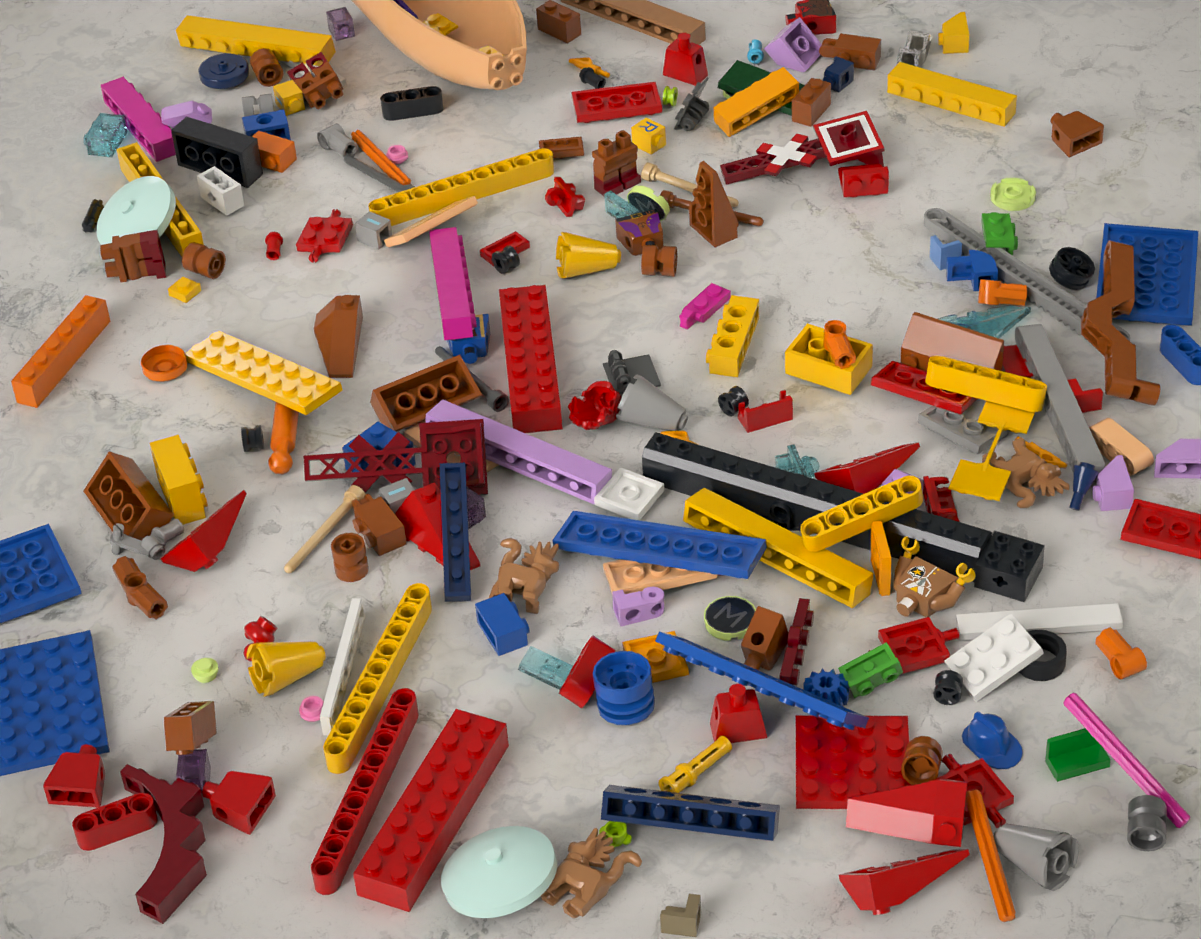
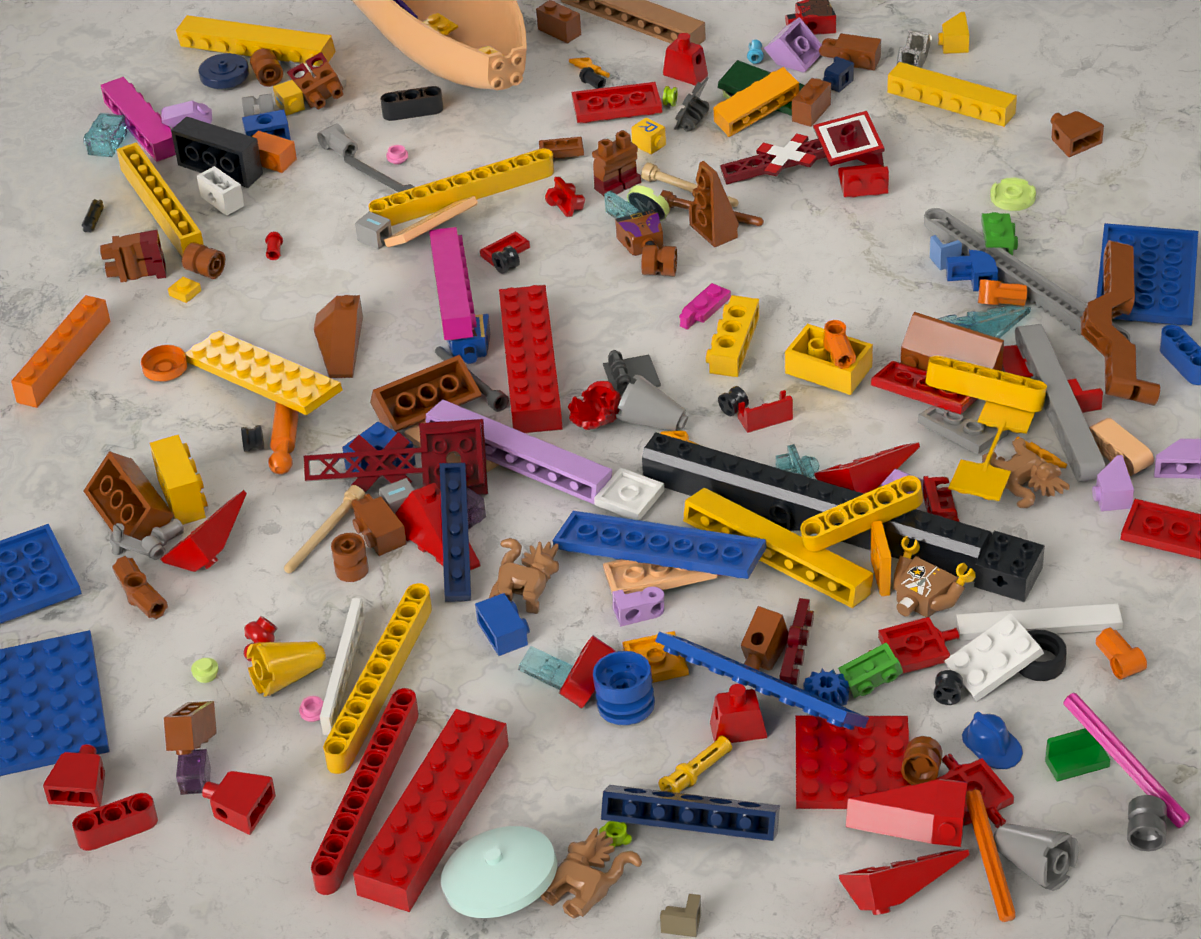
light aqua dish [97,176,176,245] -> none
dark red arch [120,764,207,924] -> none
red plate [296,209,353,263] -> none
clear purple brick [326,7,355,41] -> none
orange axle [351,130,412,185] -> none
yellow cone [556,232,621,279] -> none
black tile [704,596,756,641] -> none
black wheel [1049,247,1095,290] -> none
dark blue cone [1069,462,1099,511] -> none

